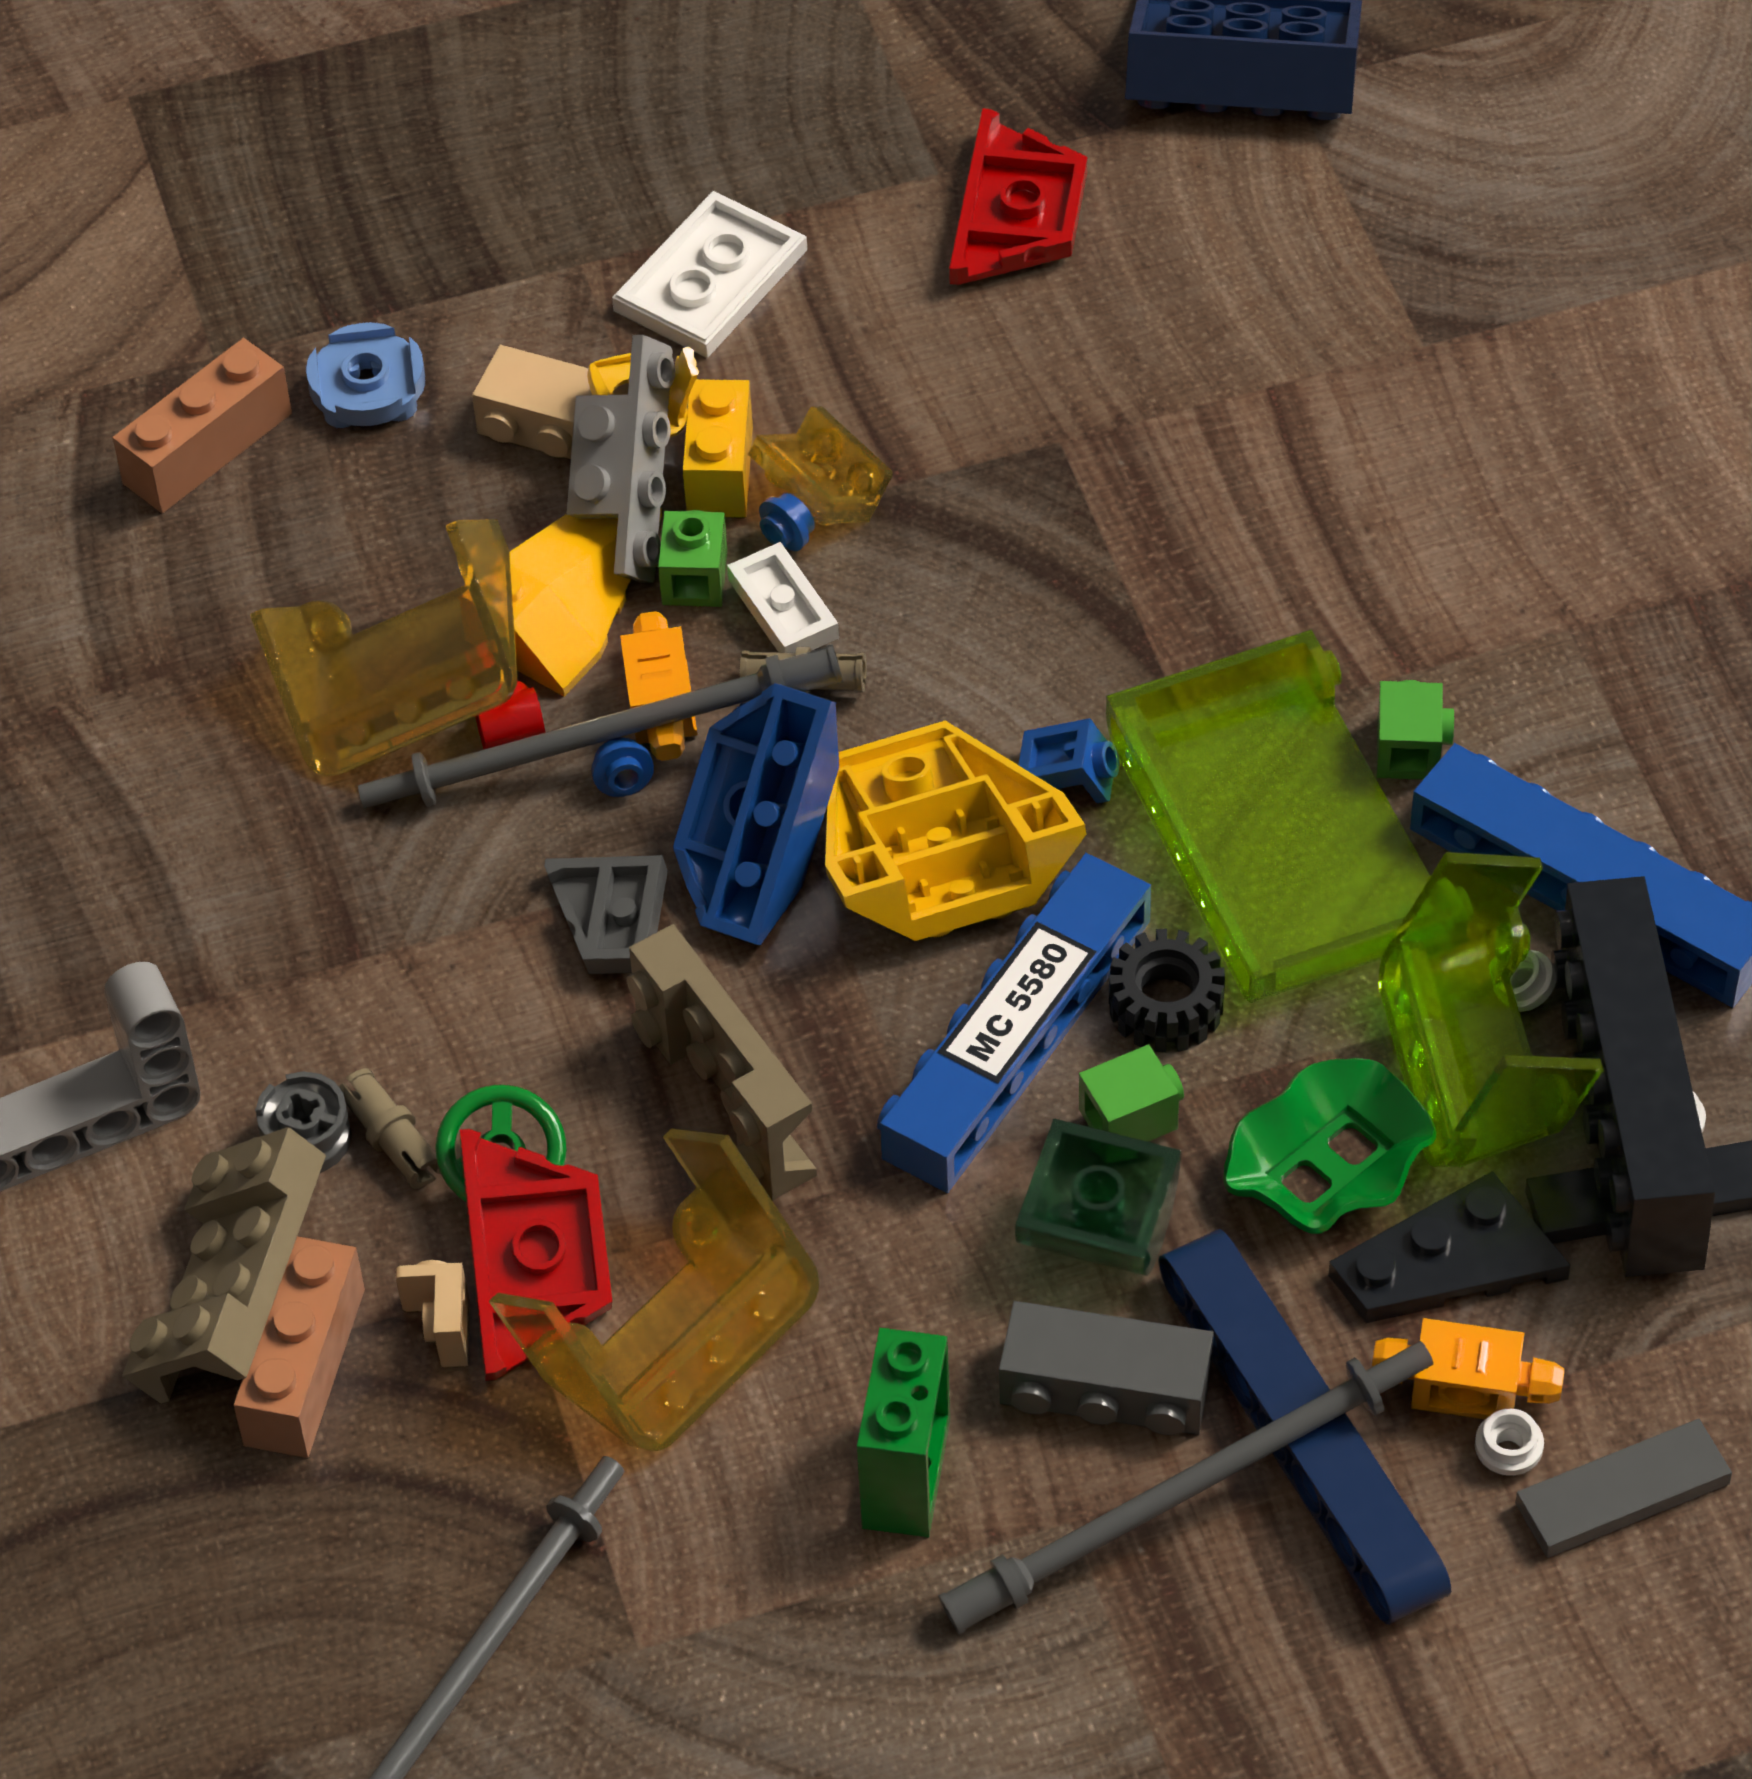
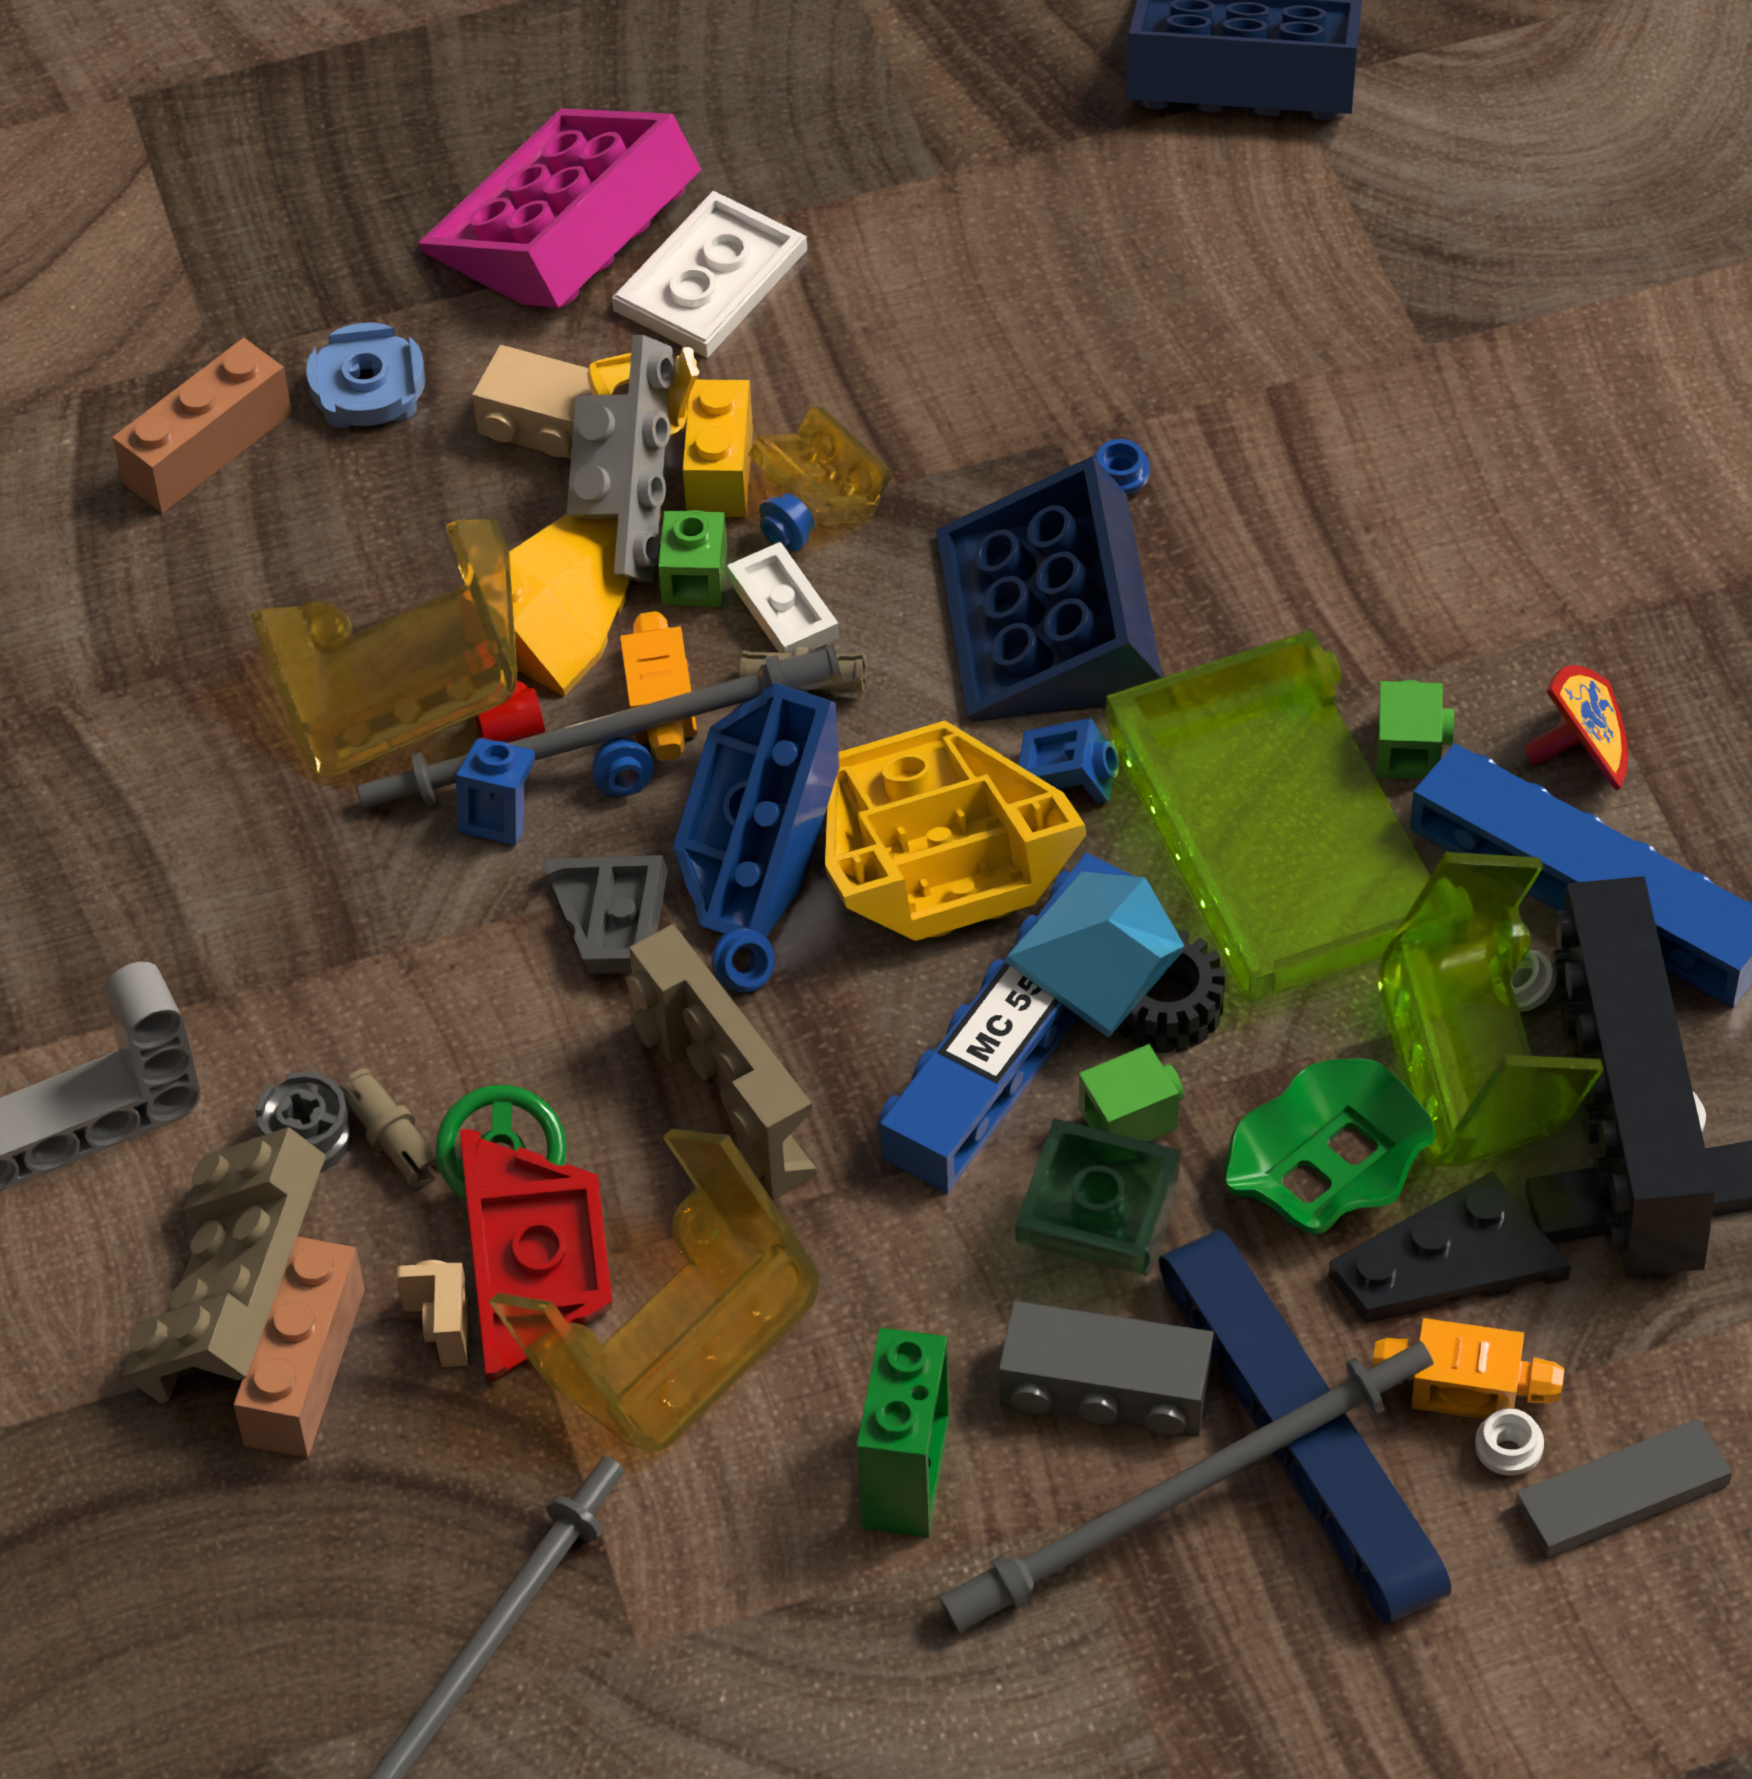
red wing [949,108,1088,285] -> none
none -> dark pink slope [418,108,702,309]
none -> blue bracket [456,738,535,846]
none -> blue plate [711,928,775,992]
none -> dark blue slope [936,456,1163,722]
none -> dark azure slope [1005,872,1185,1038]
none -> blue plate [1094,439,1150,495]
none -> shield [1524,665,1628,791]

